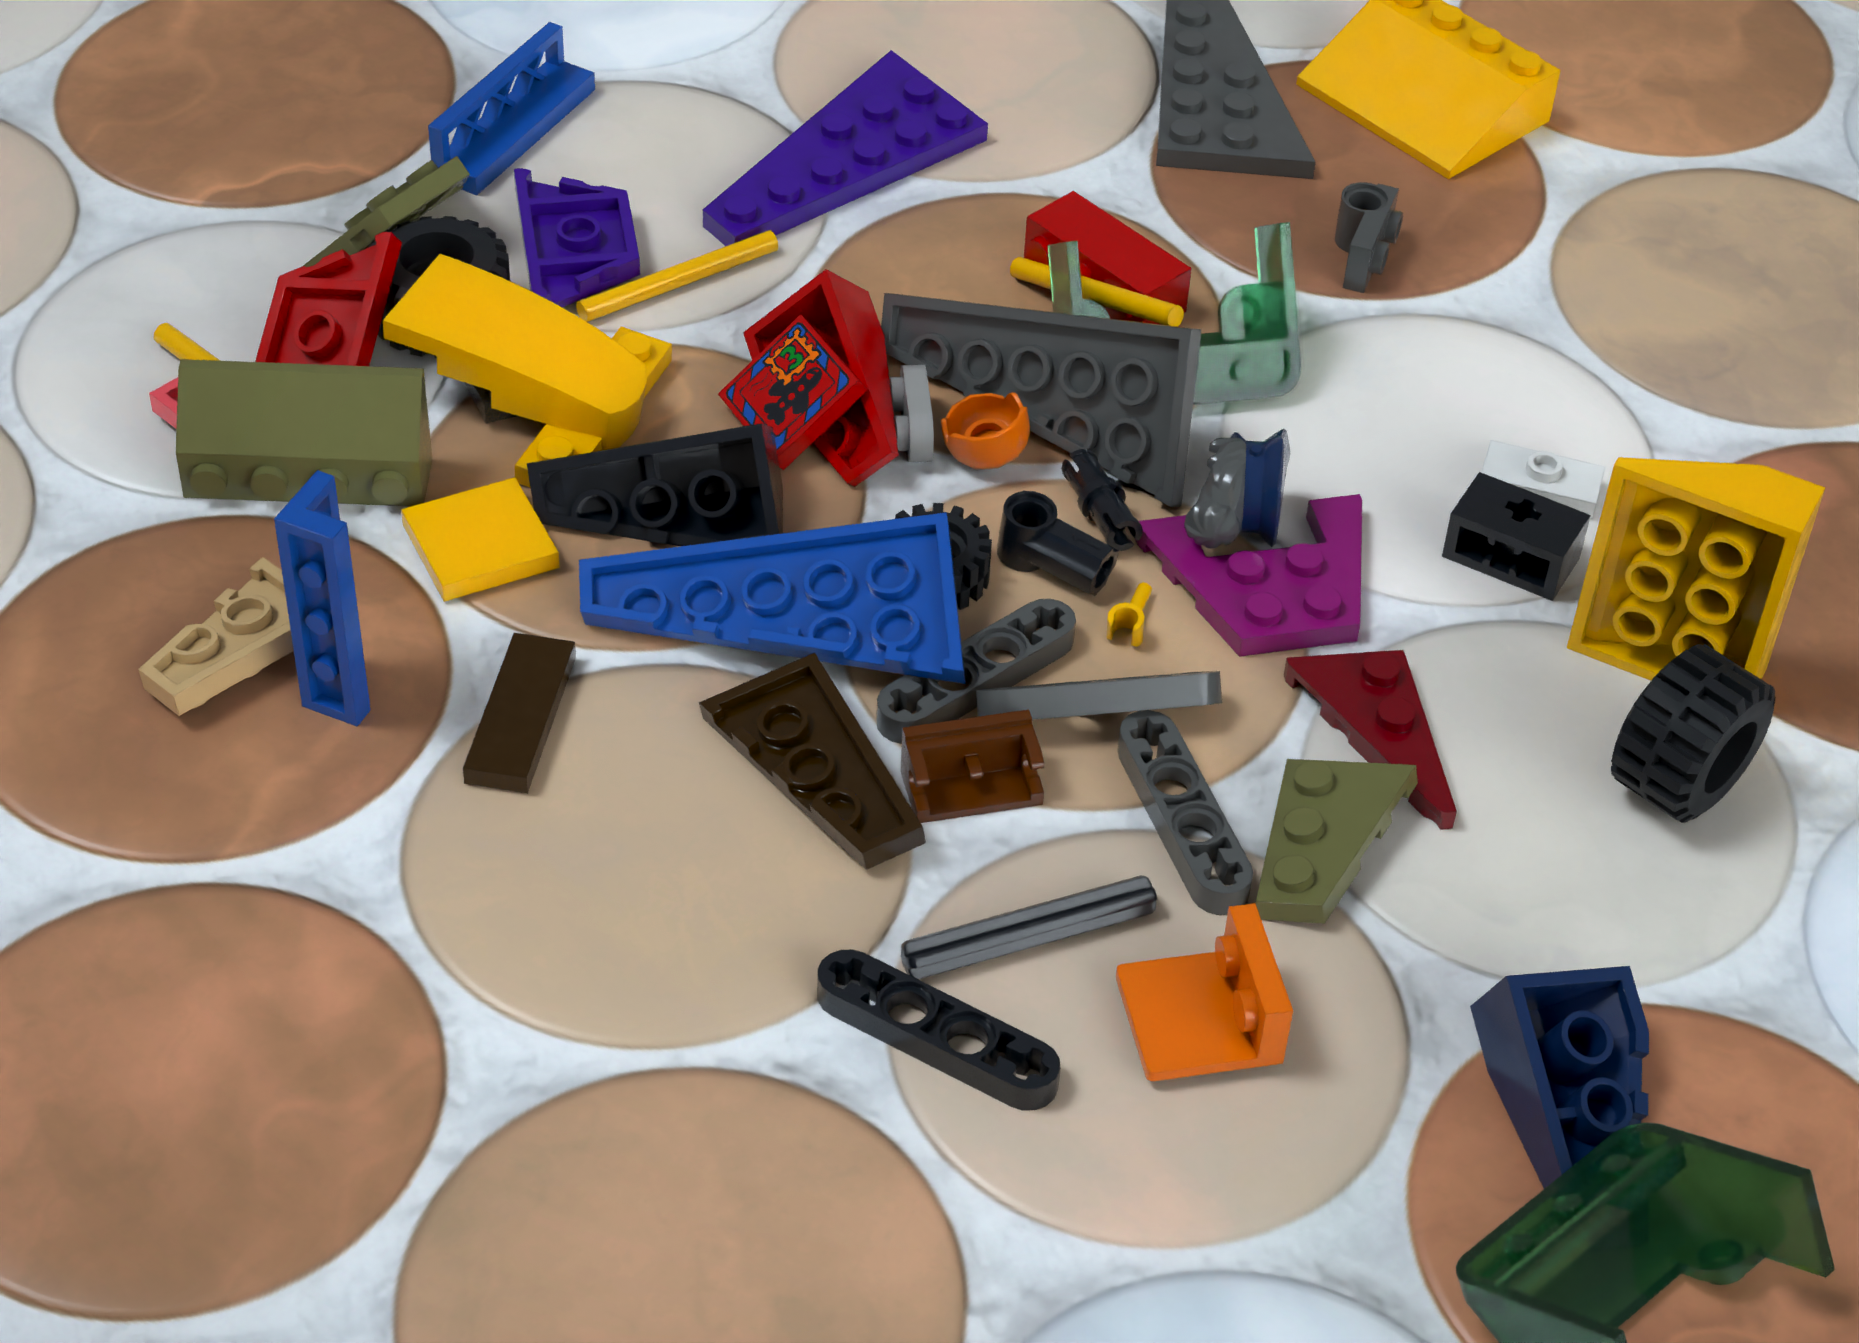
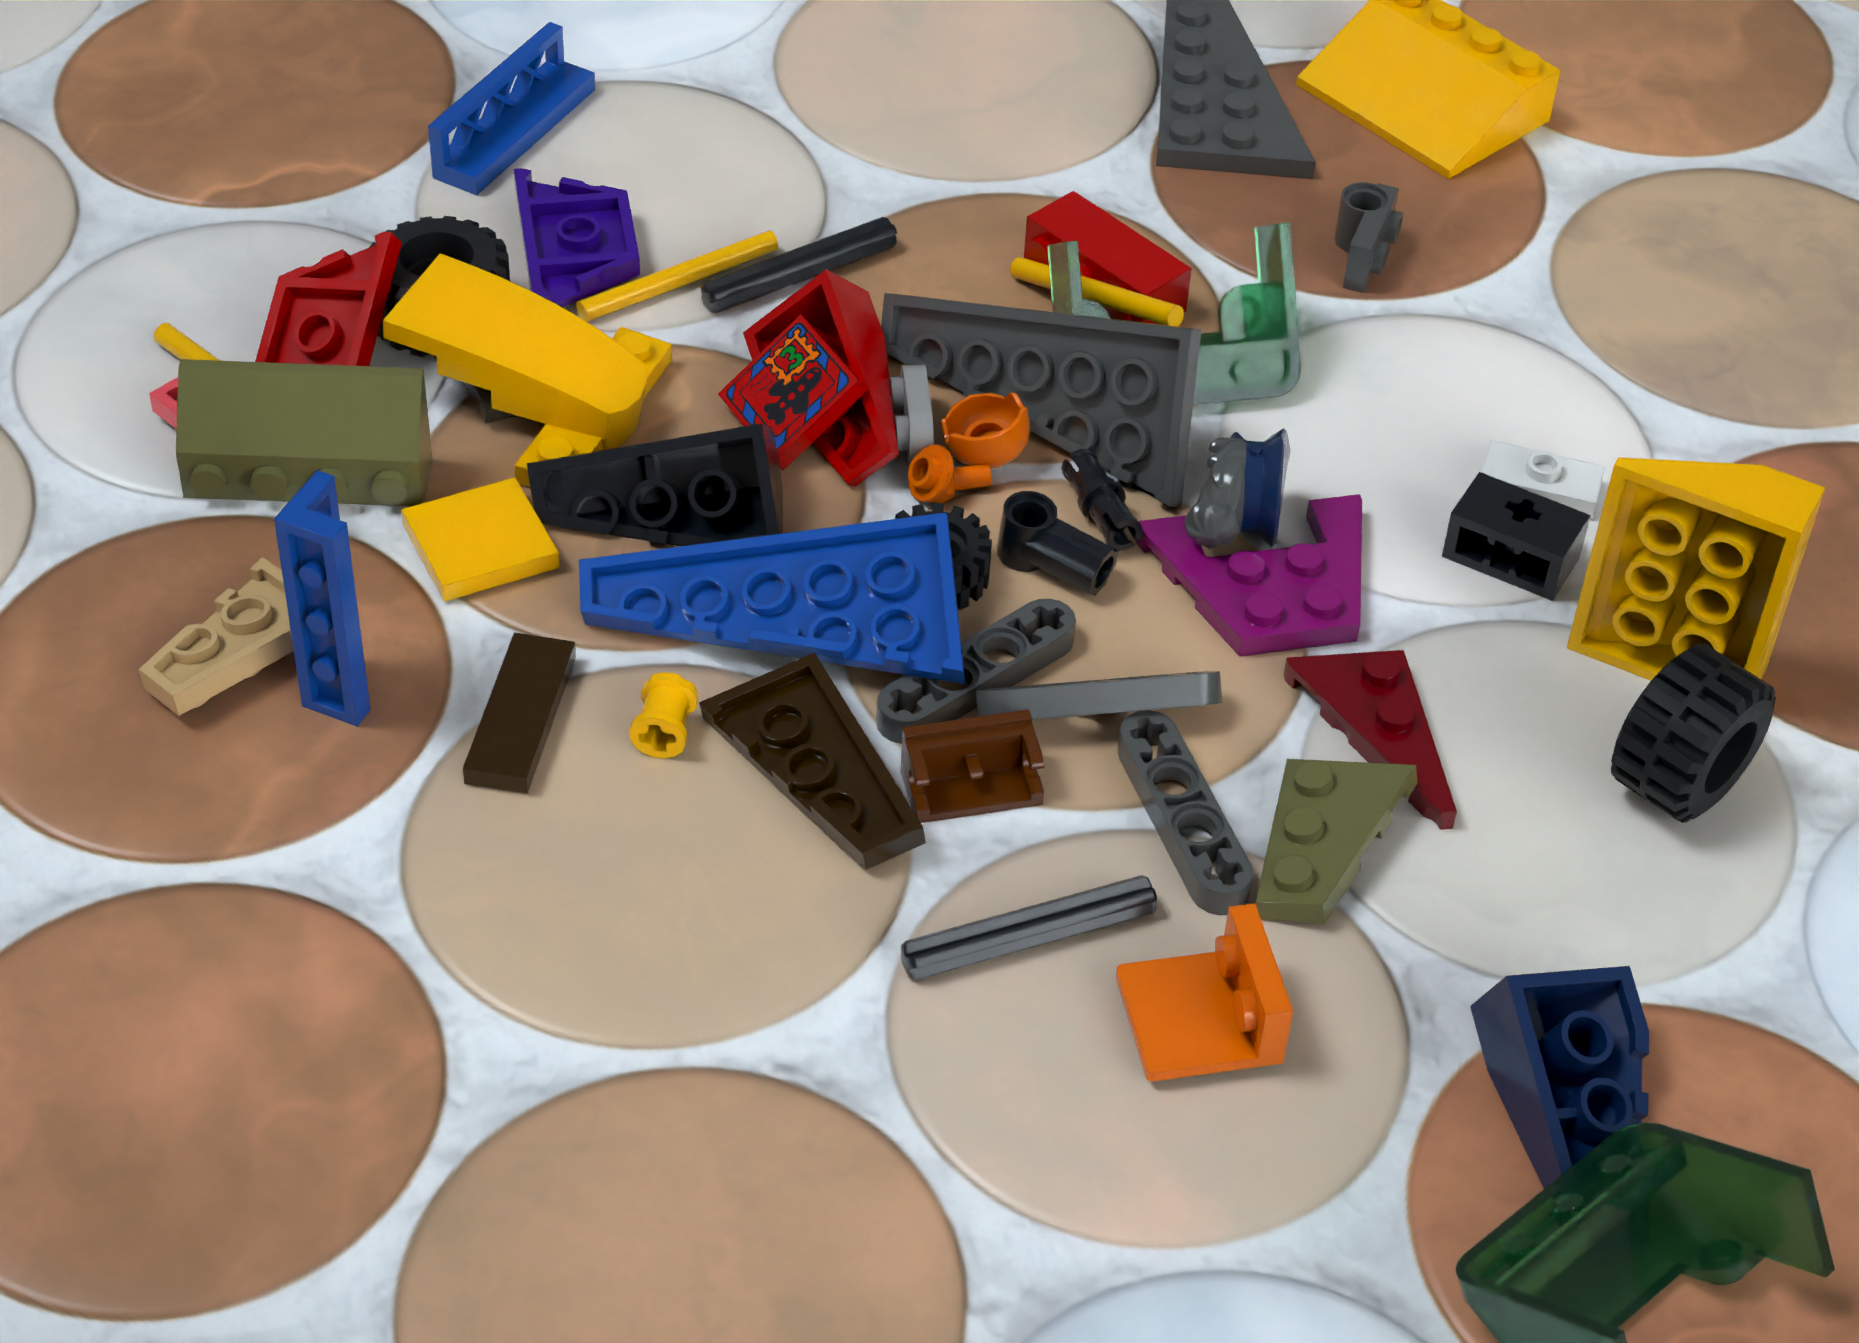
olive wing [303,156,470,267] -> none
dark purple wing [702,50,988,246] -> none
black beam [817,949,1061,1110] -> none
yellow hand [1106,582,1152,647] -> none
none -> yellow bush [629,672,699,759]
none -> black axle [701,217,897,313]
none -> orange plate [908,444,992,503]

